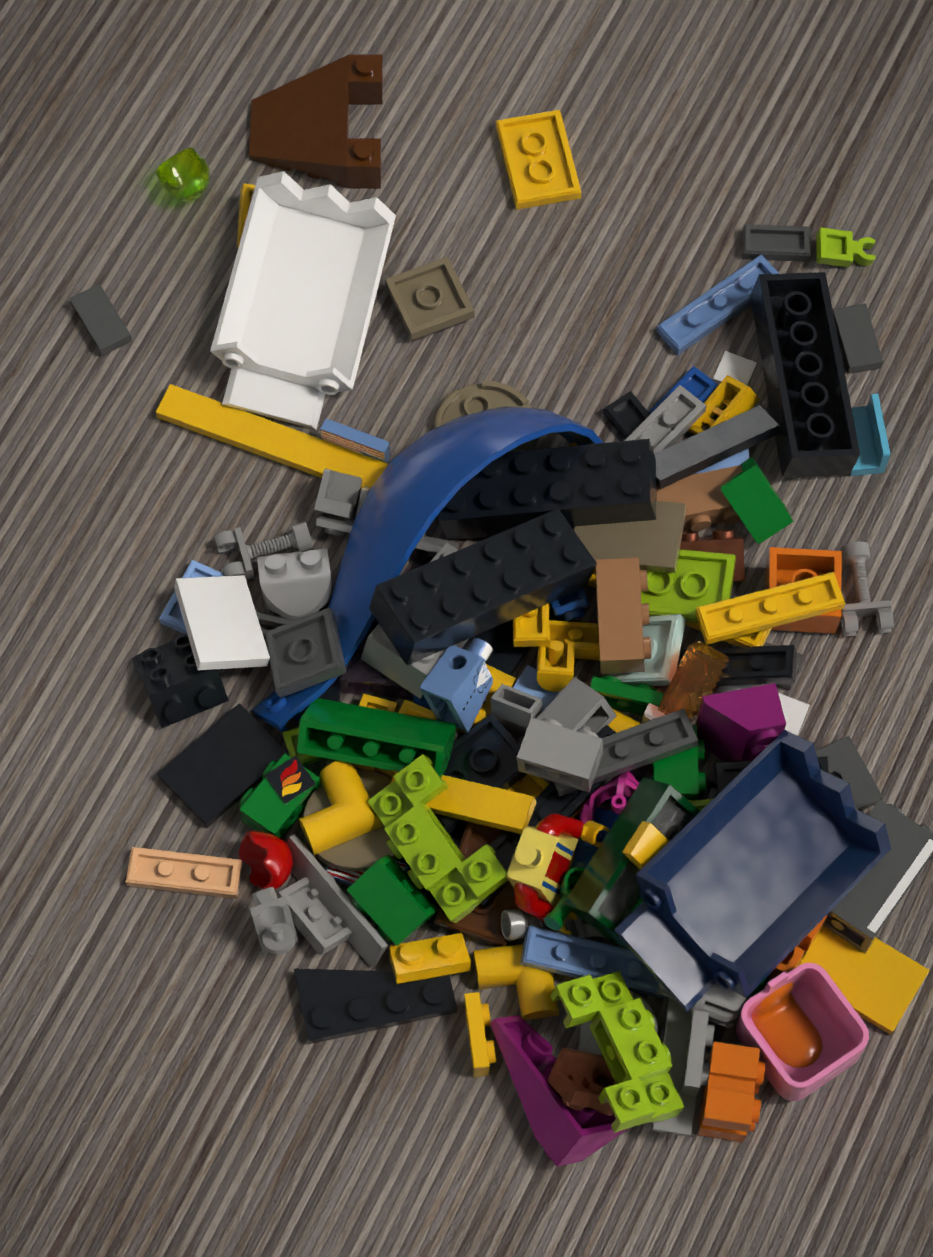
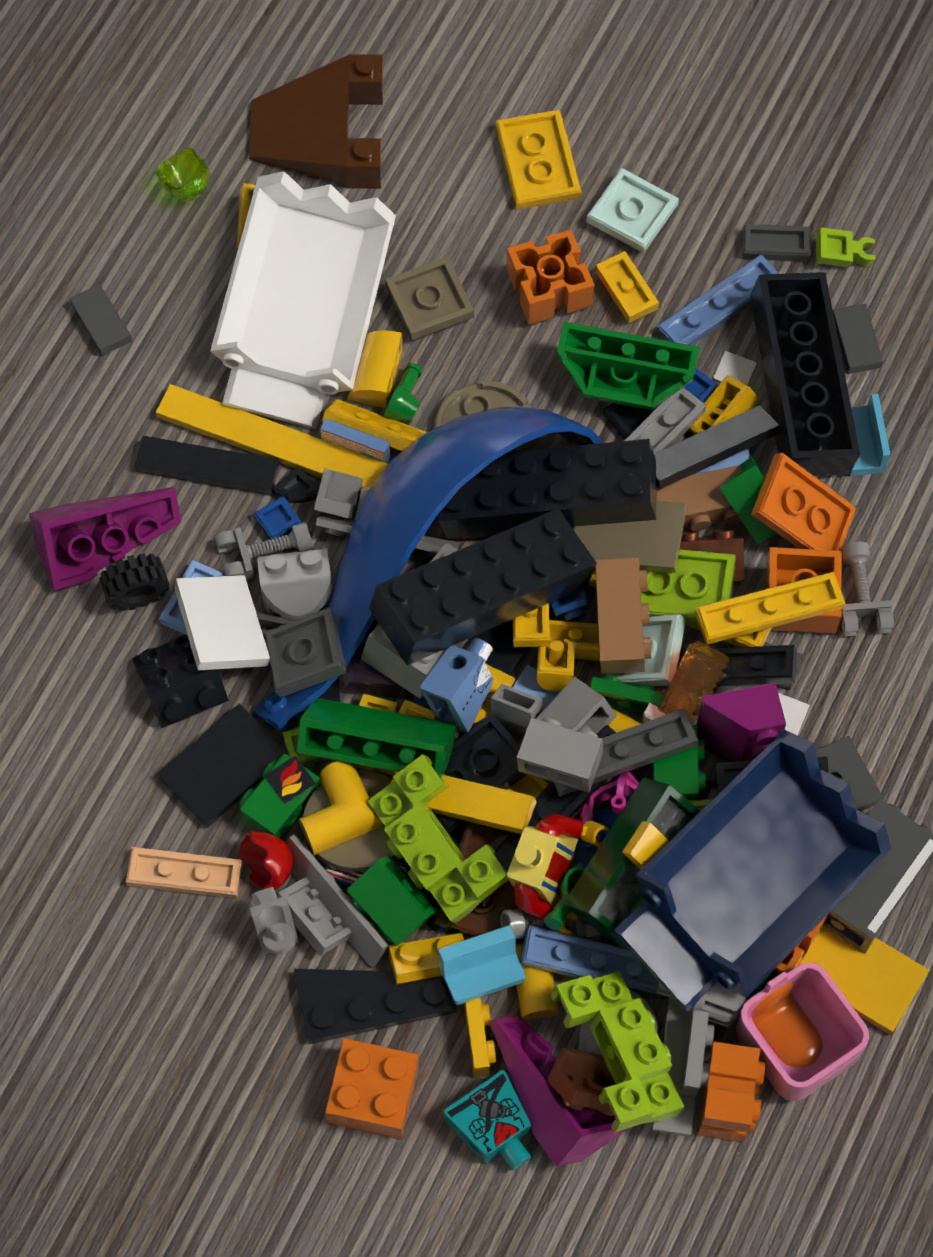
none -> magenta wedge [29,487,181,590]
none -> black tyre [99,553,170,611]
none -> black tile [135,435,279,496]
none -> blue tile [254,496,302,540]
none -> black tile [272,467,320,503]
none -> yellow tile [322,399,427,451]
none -> orange brick [325,1038,419,1140]
none -> yellow brick [347,330,402,408]
none -> green bar [383,363,423,422]
none -> medium azure panel [438,925,526,1005]
none -> teal torso [443,1070,531,1171]
none -> orange brick [506,229,595,325]
none -> green wedge [557,322,700,410]
none -> light aqua plate [586,168,679,253]
none -> yellow plate [595,251,659,323]
none -> orange tile [751,452,857,551]

